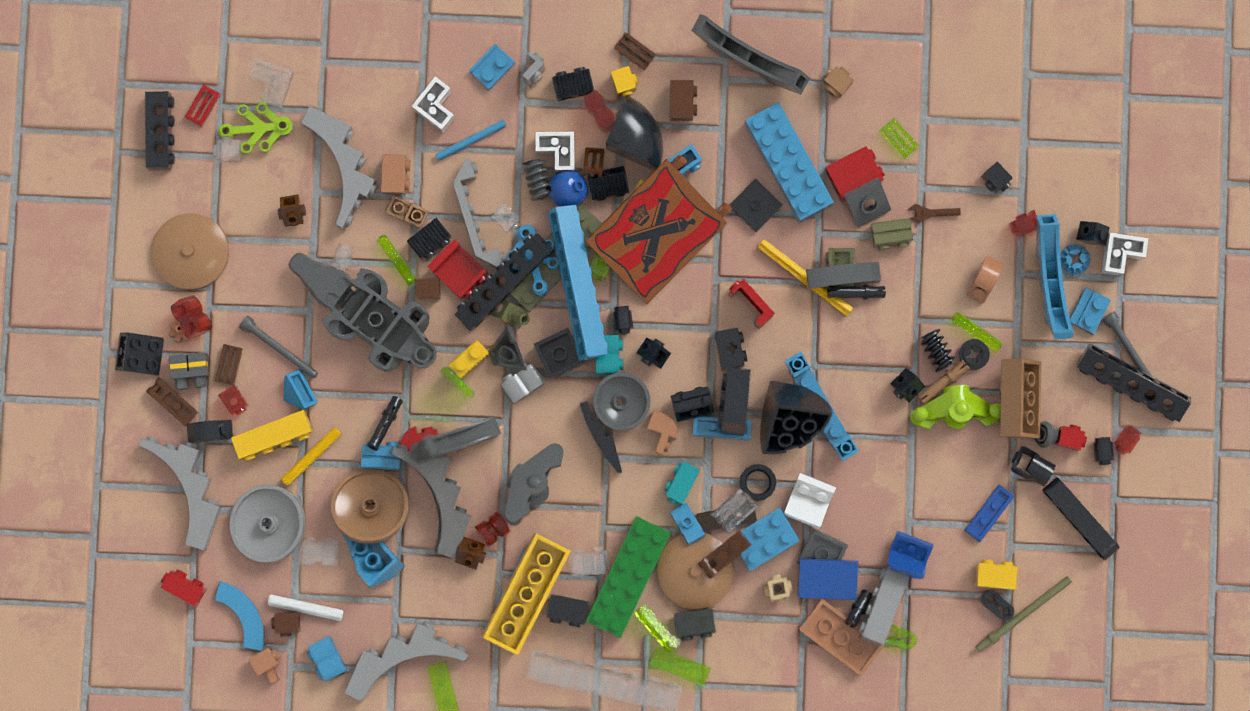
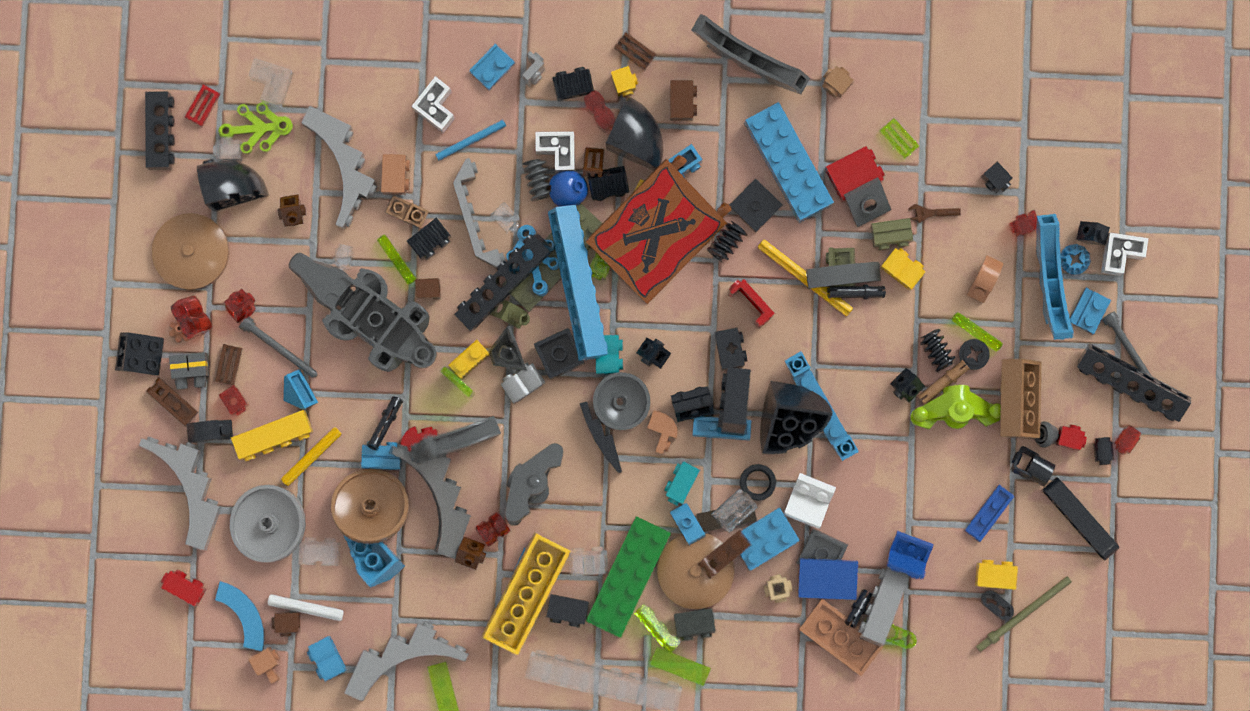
red panel [427,239,488,300] -> none
black brick [612,306,634,334] -> none
none -> black brick [197,159,269,212]
none -> clear red brick [224,289,256,323]
none -> black piece [707,221,748,263]
none -> yellow brick [880,248,926,291]

